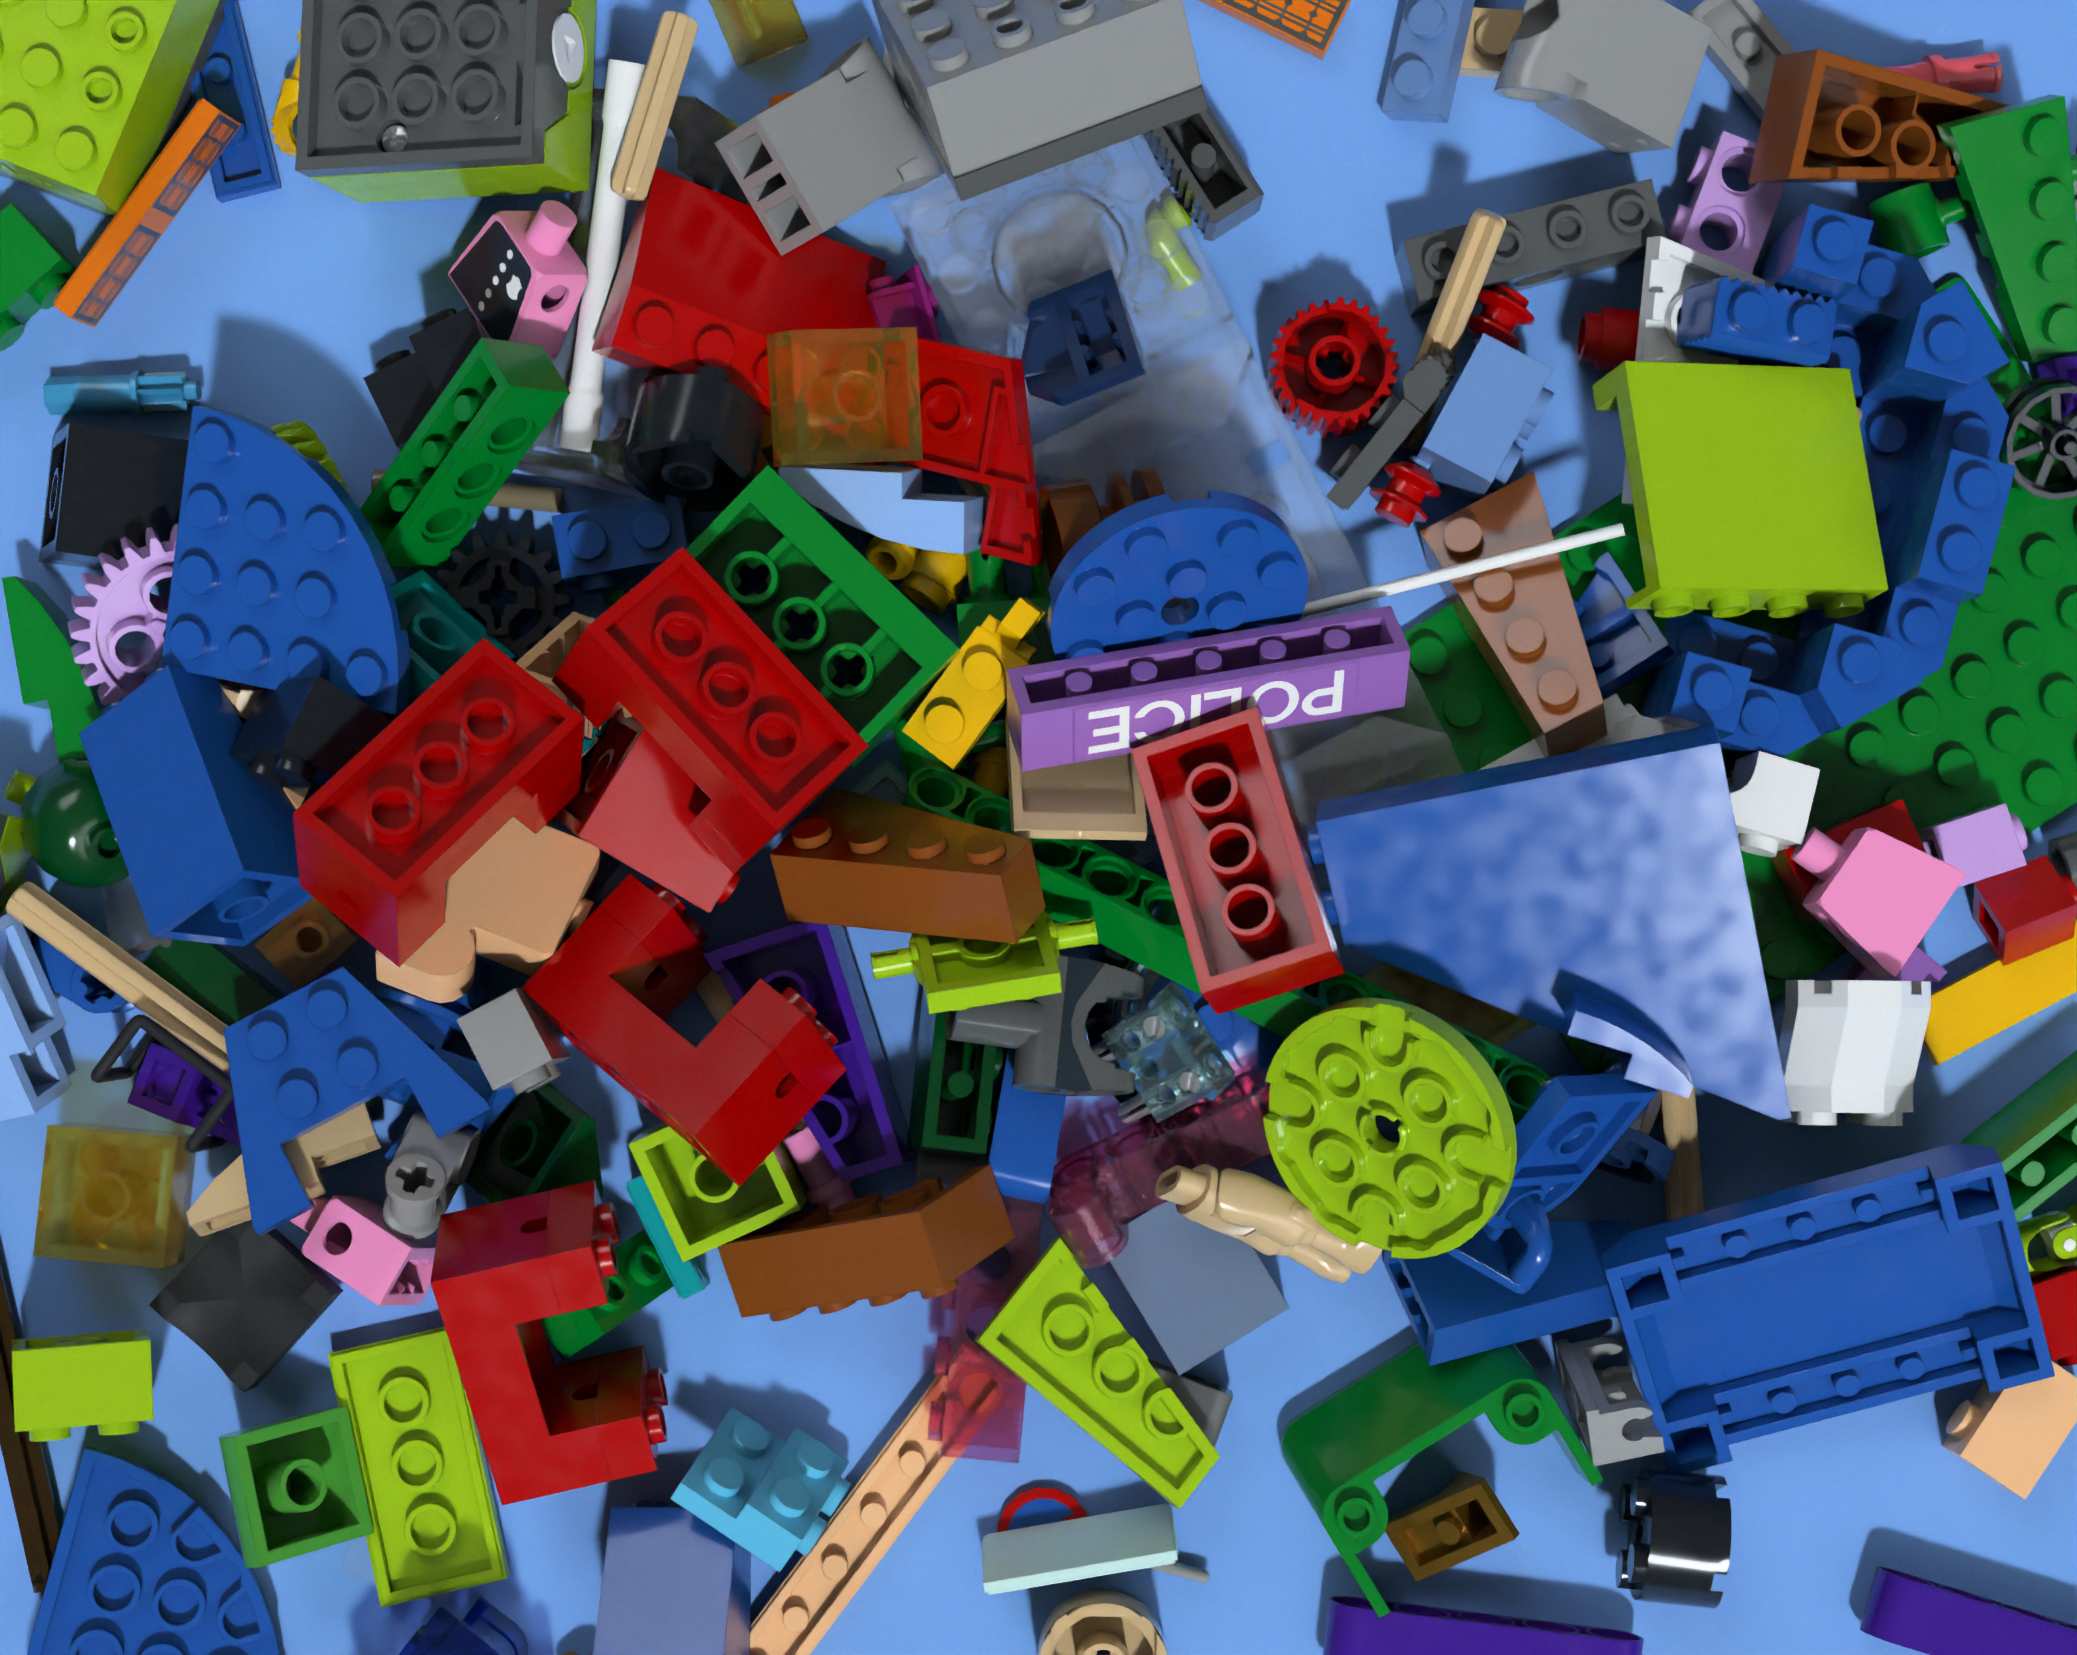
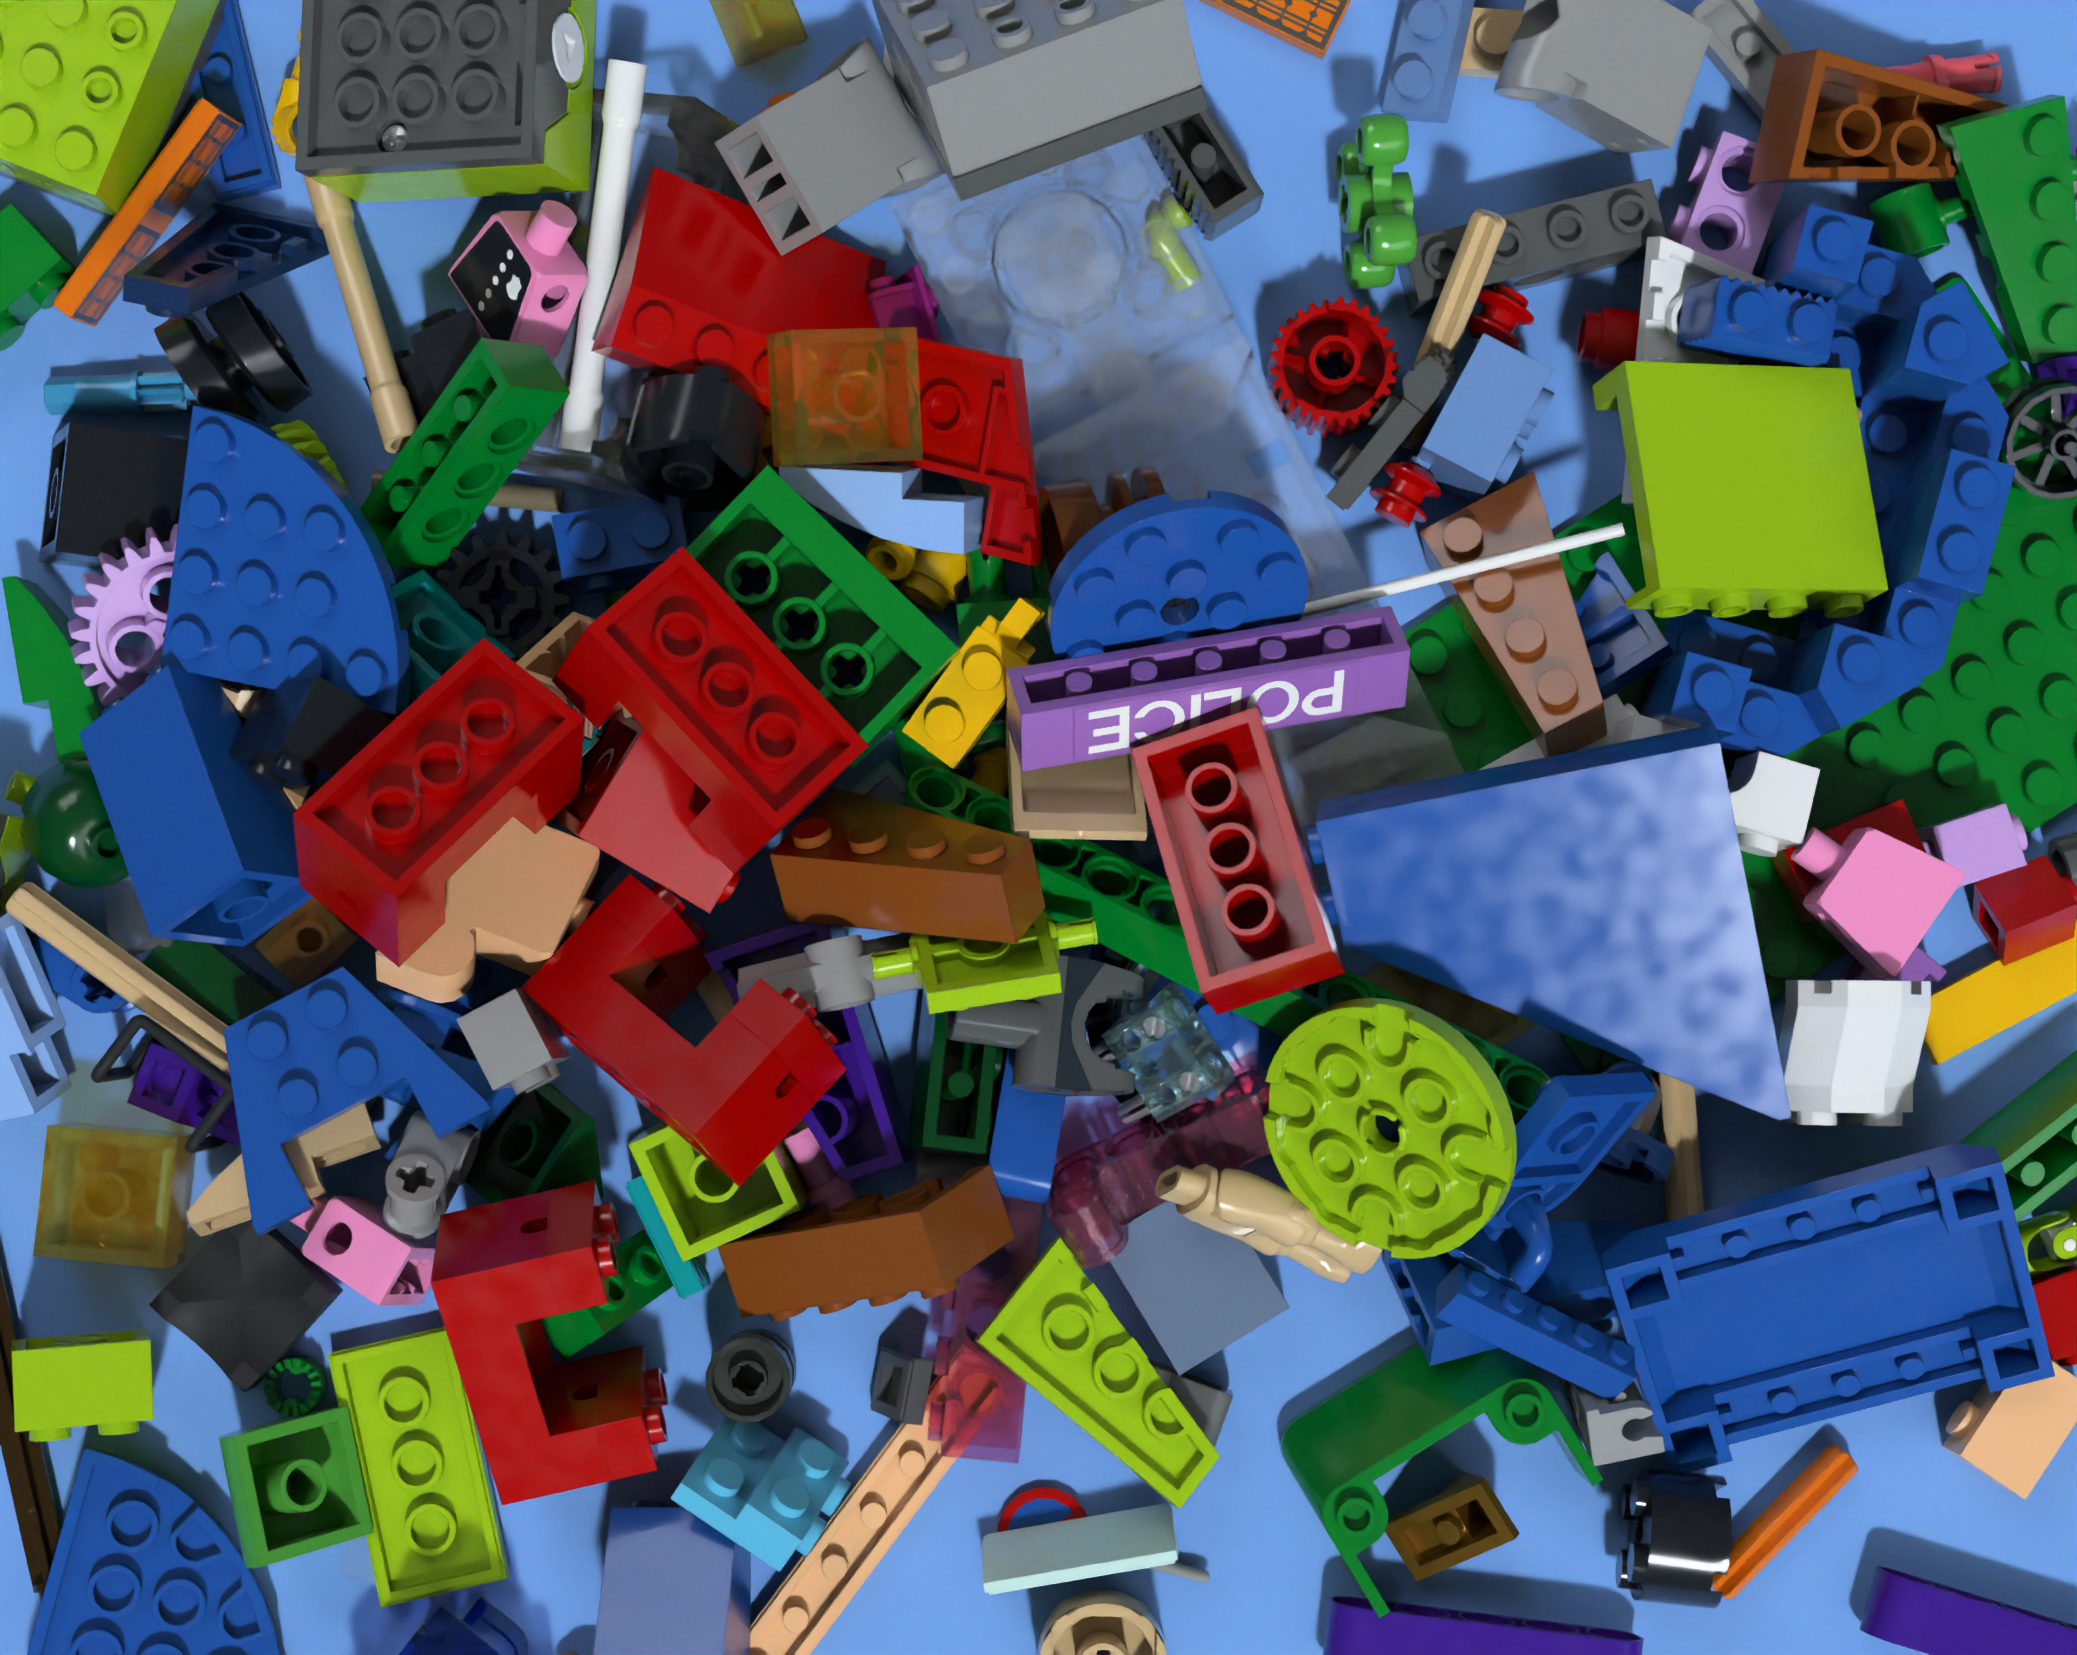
tan axle [610,11,698,201] -> none
dark blue slope [1021,269,1146,406] -> none
slope [1563,989,1693,1098] -> none
none -> dark blue wing [123,203,329,318]
none -> black wheel [154,291,314,426]
none -> green bush [264,1355,328,1416]
none -> tan piece [304,175,419,454]
none -> pearl dark grey wheel [706,1329,796,1422]
none -> light grey piece [736,932,924,1013]
none -> dark grey tile [870,1346,934,1425]
none -> bright green gear [1335,113,1417,289]
none -> blue piece [1435,1263,1635,1402]
none -> orange axle [1711,1444,1859,1600]

